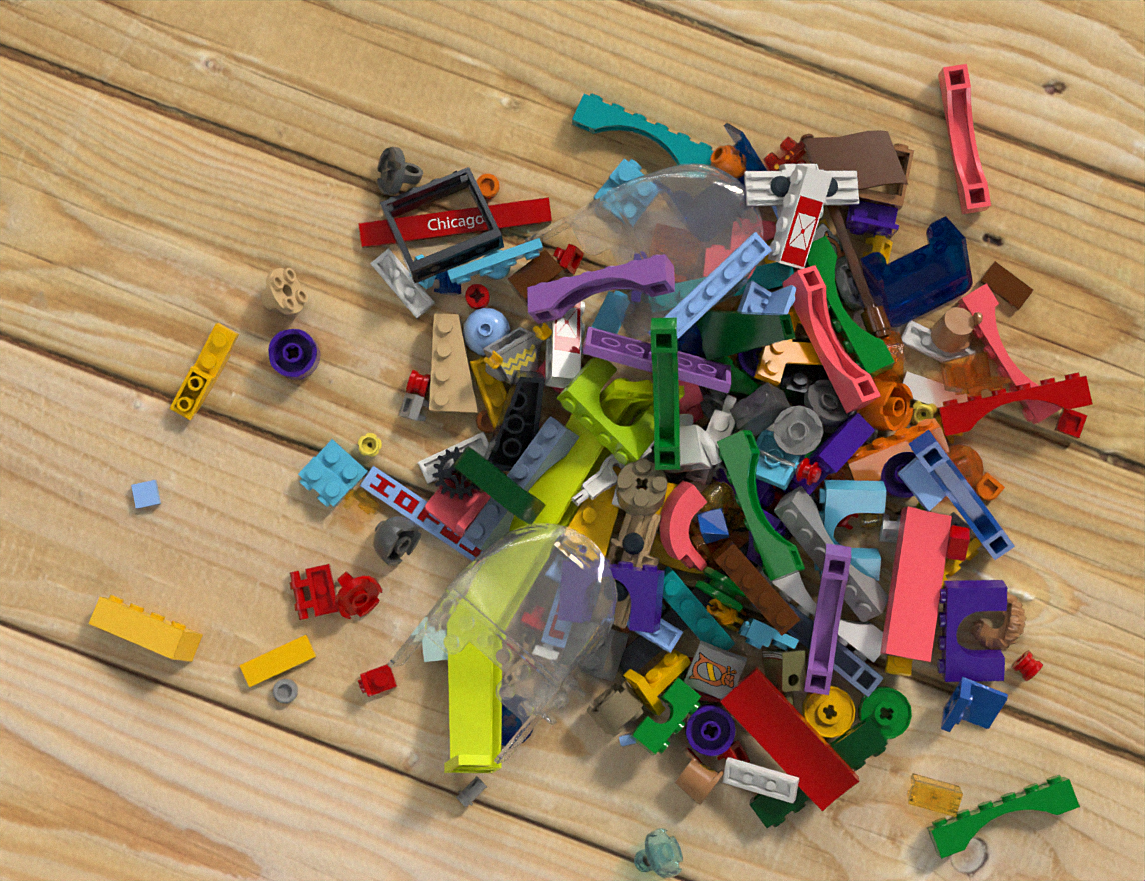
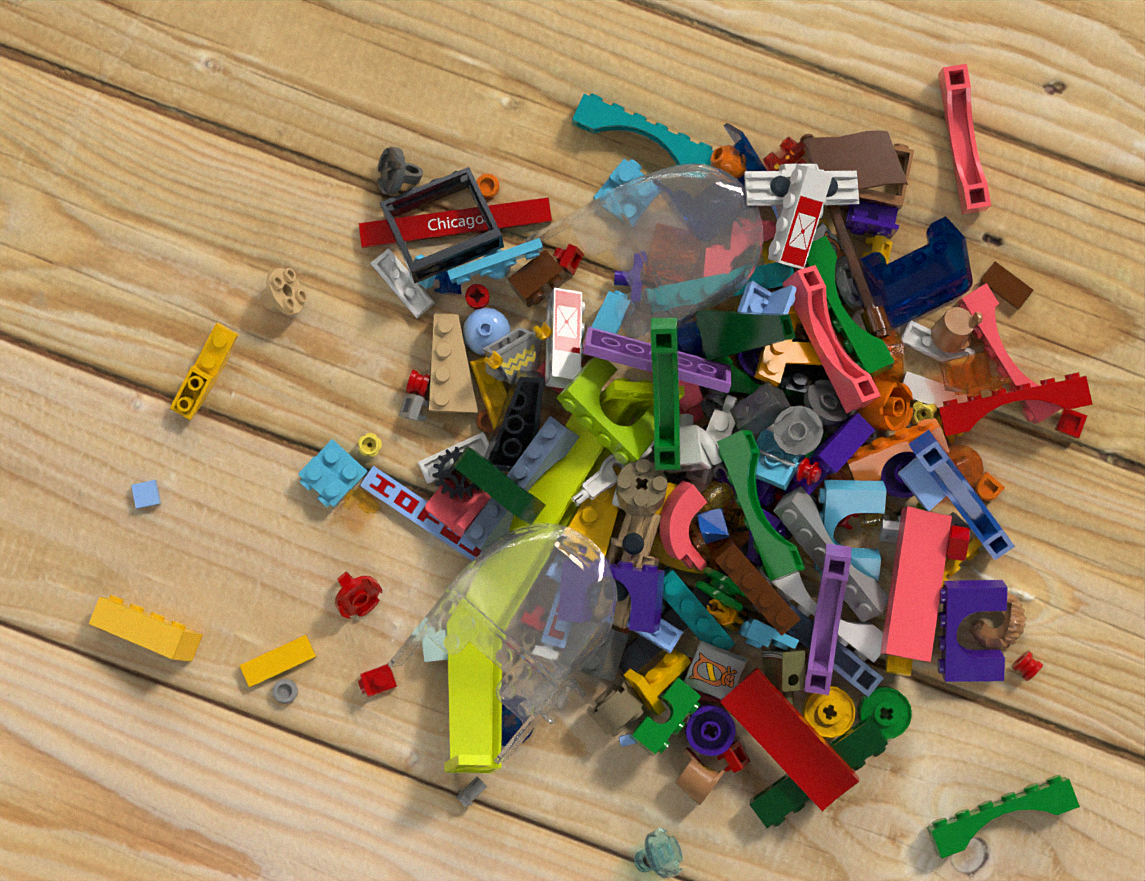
dark purple brick [268,329,321,380] -> none
red plate [289,564,339,620] -> none
dark grey cylinder [373,516,421,566] -> none
medium lavender arch [527,254,675,324] -> none
light blue tile [647,232,772,338] -> none
white tile [722,757,799,803] -> none
clear yellow hinge [907,773,963,817] -> none
blue bracket [941,677,1008,732] -> none

